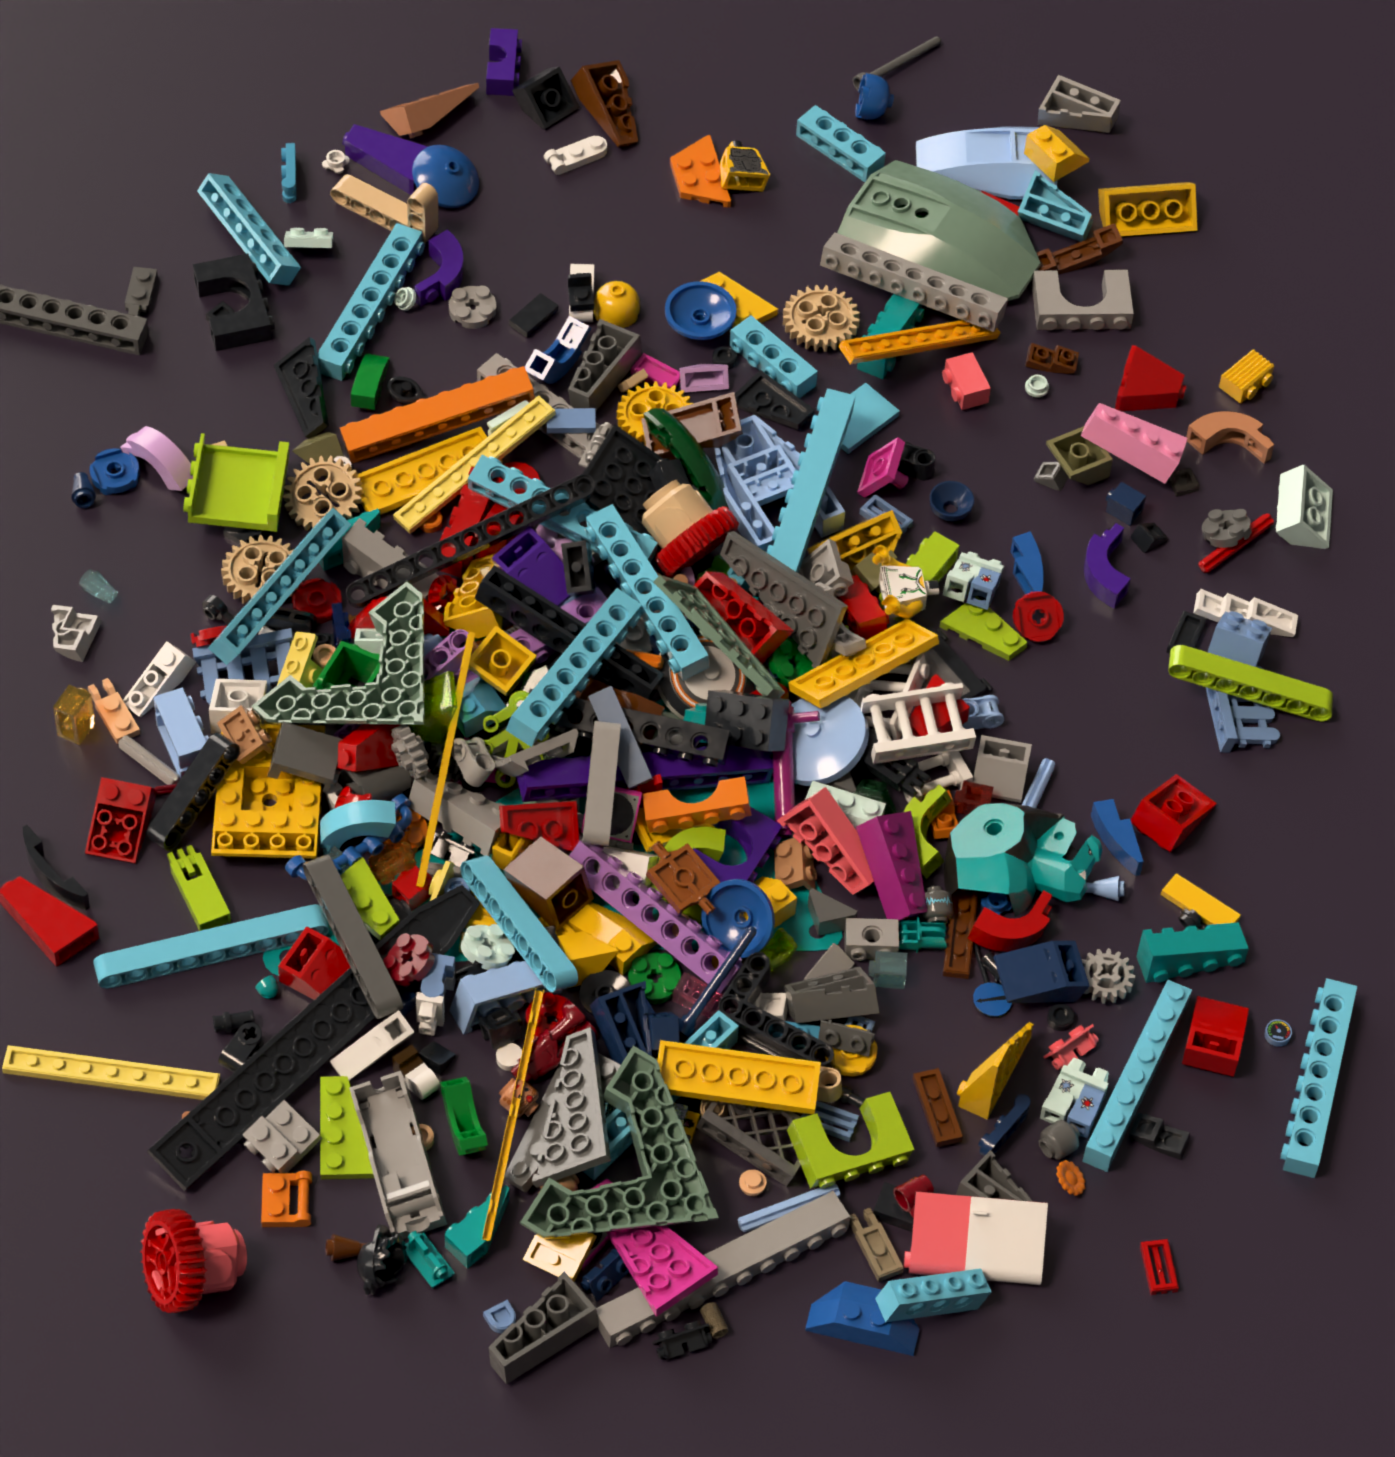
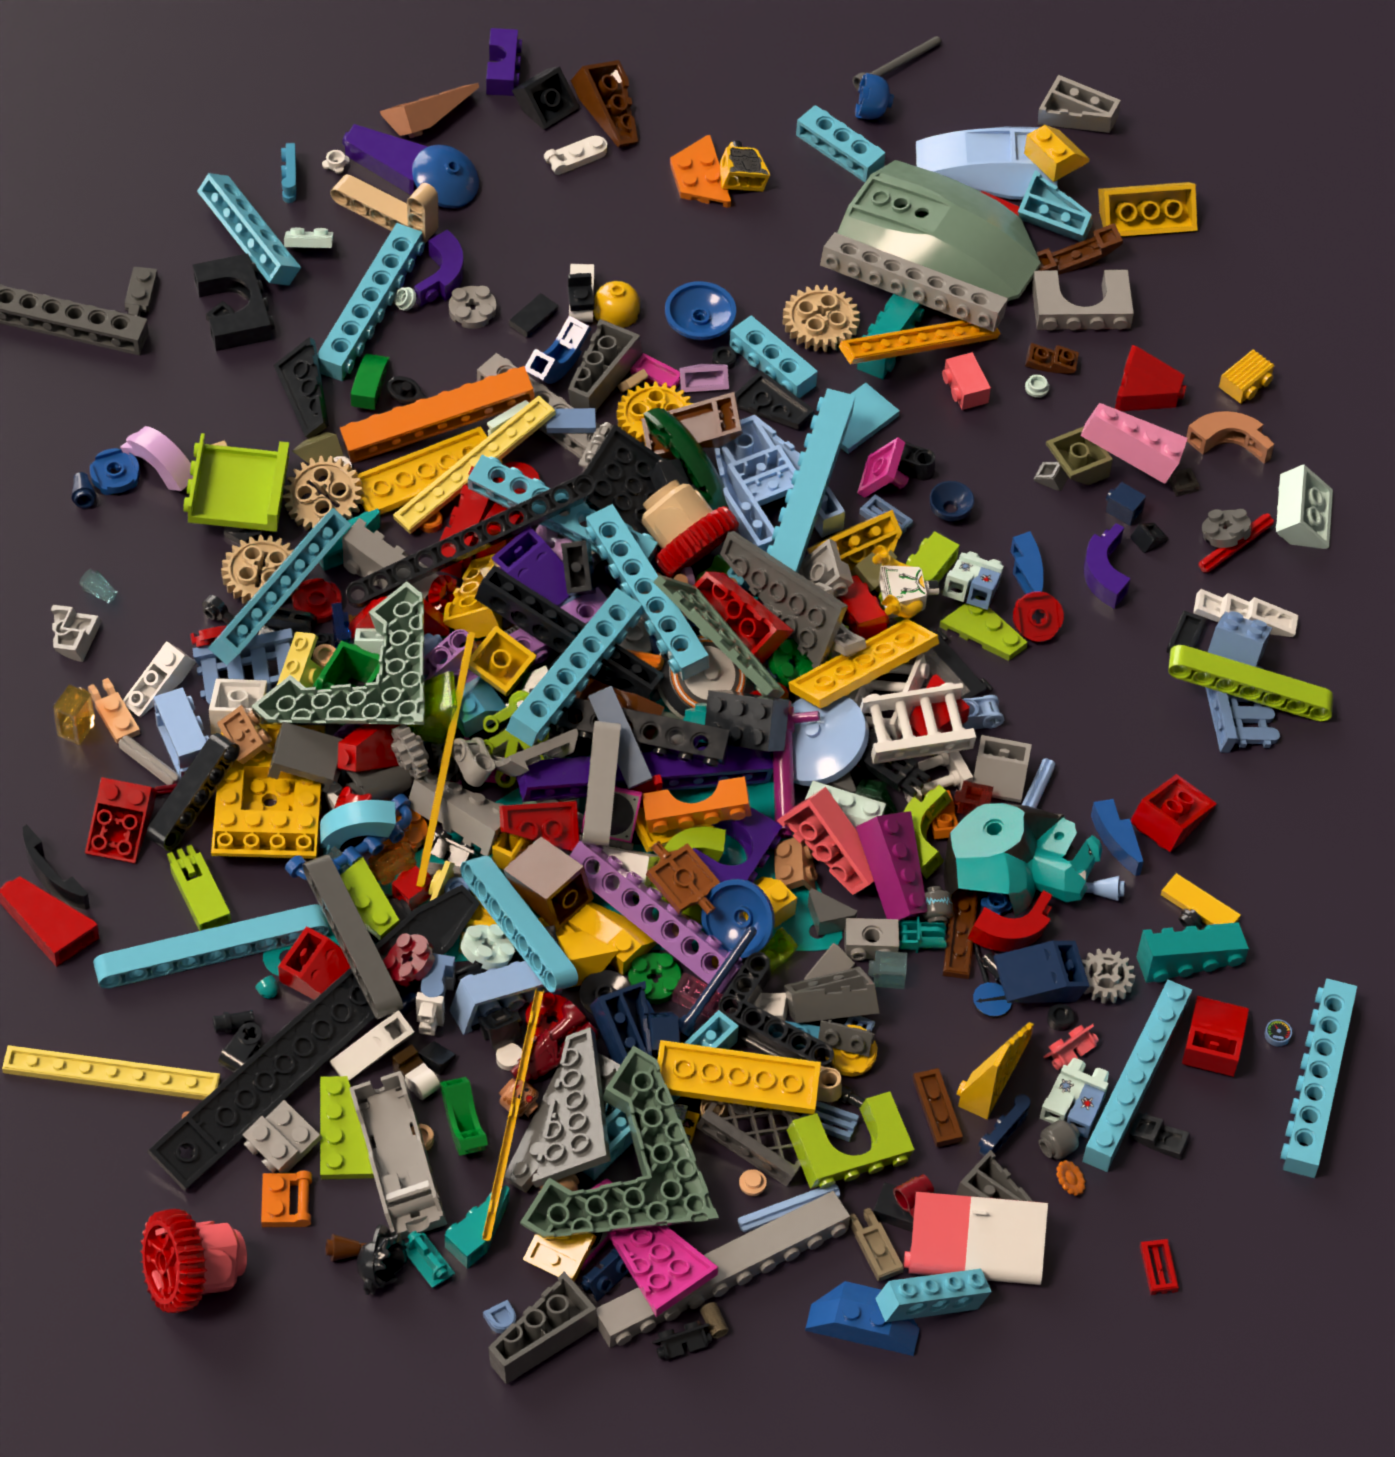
yellow wing [701,272,778,328] -> none

